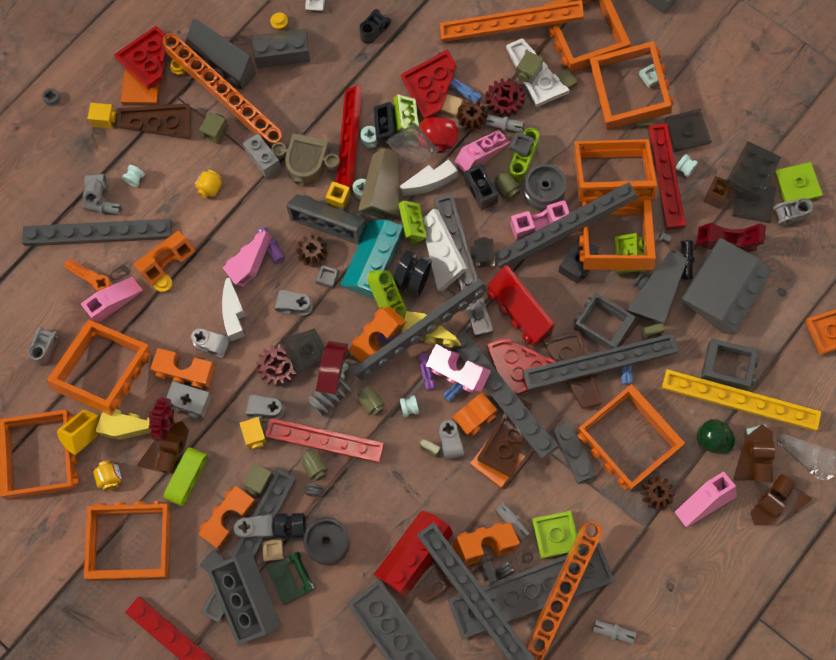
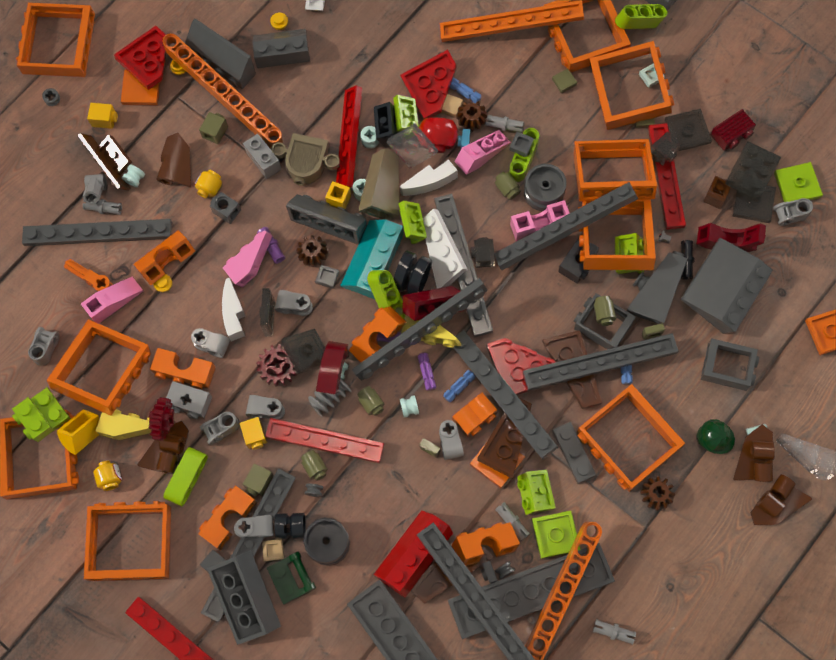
reddish brown wing [117,103,191,139] -> none
black piece [360,9,391,44] -> none
arch [426,344,491,393] -> none
black brick [464,164,499,211] -> none
dark red gear [486,78,525,117] -> none
red slope [487,265,555,348] -> none
white wing [506,38,570,107] -> none
olive brick [516,50,543,84] -> none
yellow plate [661,369,821,432] -> none
bright pink slope [675,472,737,528] -> none
light aqua wheel [676,154,699,178] -> none
none -> lime plate [12,387,71,442]
none -> orange window [16,3,95,77]
none -> reddish brown bracket [78,133,132,191]
none -> reddish brown panel [157,132,191,188]
none -> light grey piece [200,412,240,445]
none -> dark grey brick [210,192,241,224]
none -> clear smoke plate [259,288,275,337]
none -> dark red brick [402,286,464,321]
none -> medium azure plate [458,129,470,149]
none -> lime bracket [517,470,556,515]
none -> olive brick [594,296,616,326]
none -> lime beam [615,4,668,29]
none -> clear smoke brick [651,131,681,166]
none -> dark red brick [710,109,756,151]

